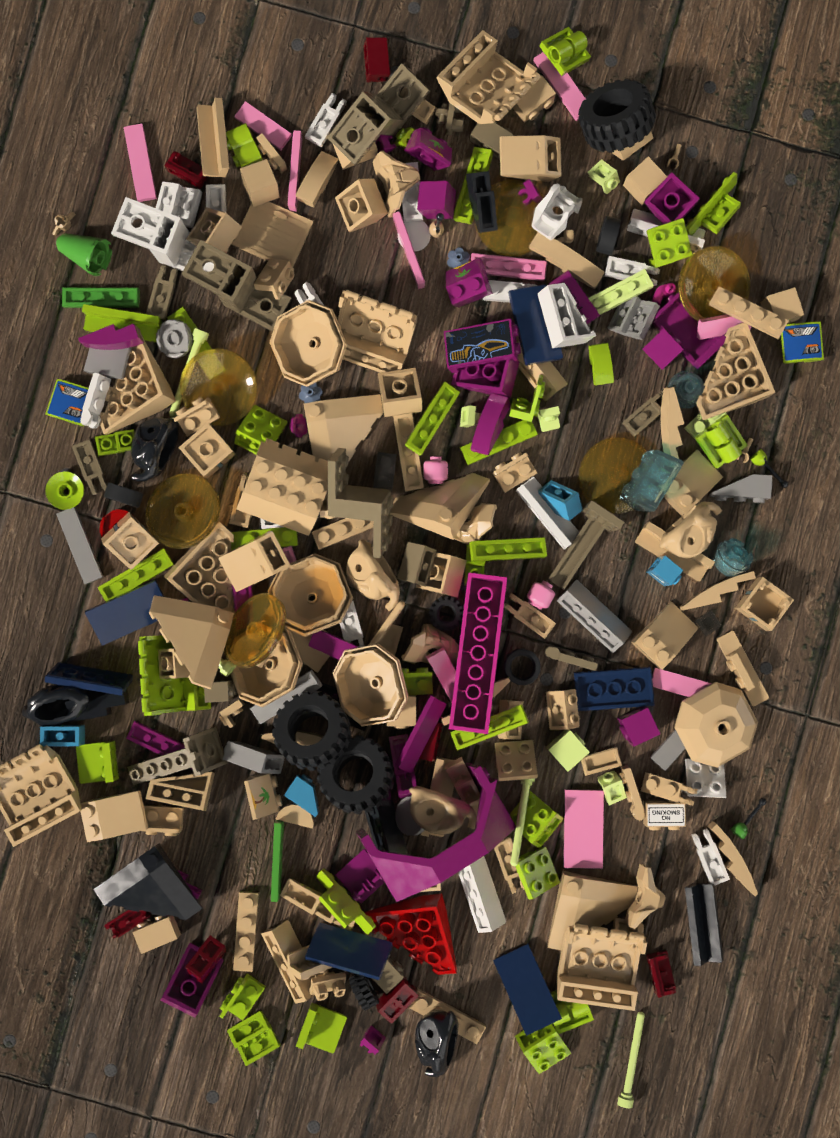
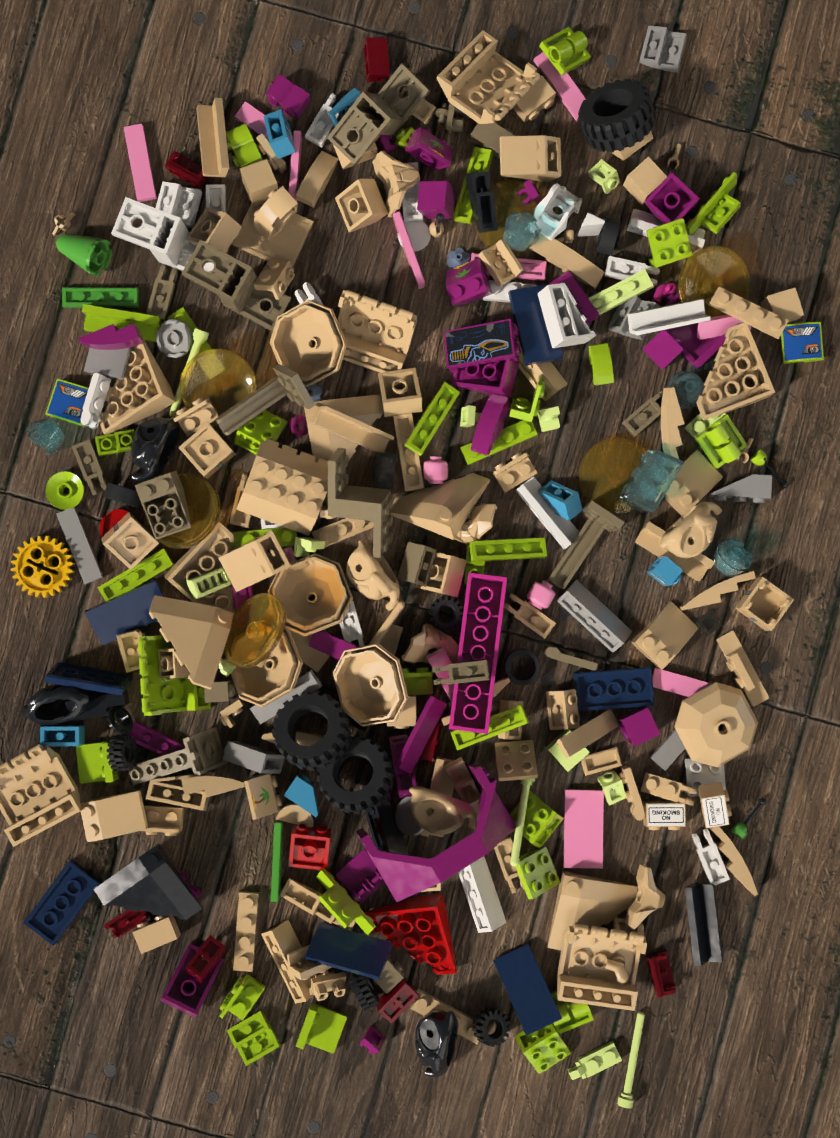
none -> yellow gear [11,536,75,598]
none -> dark blue tile [23,859,102,946]
none -> clear light blue cone [26,417,65,456]
none -> black gear [106,706,133,736]
none -> black tyre [107,735,139,771]
none -> tan bracket [116,629,146,673]
none -> dark tan slope [135,471,192,540]
none -> tan slope [181,776,245,798]
none -> yellowish green slope [187,567,232,599]
none -> dark tan bracket [215,364,315,435]
none -> tan brick [253,186,298,242]
none -> dark azure brick [264,109,296,159]
none -> magenta brick [266,74,311,119]
none -> red plate [288,823,332,871]
none -> yellowish green bracket [293,537,325,557]
none -> tan panel [313,406,394,454]
none -> dark azure slope [328,88,361,126]
none -> dark tan hinge [432,660,490,685]
none -> black tyre [472,1007,511,1047]
none -> tan bracket [479,238,523,287]
none -> clear light blue cone [503,212,541,251]
none -> tan slope [557,709,620,758]
none -> yellowish green hinge [568,1041,622,1080]
none -> white slope [577,213,605,237]
none -> tan arm [604,959,629,985]
none -> white panel [627,299,711,335]
none -> light grey slope [639,26,687,73]
none -> brick [698,782,732,828]

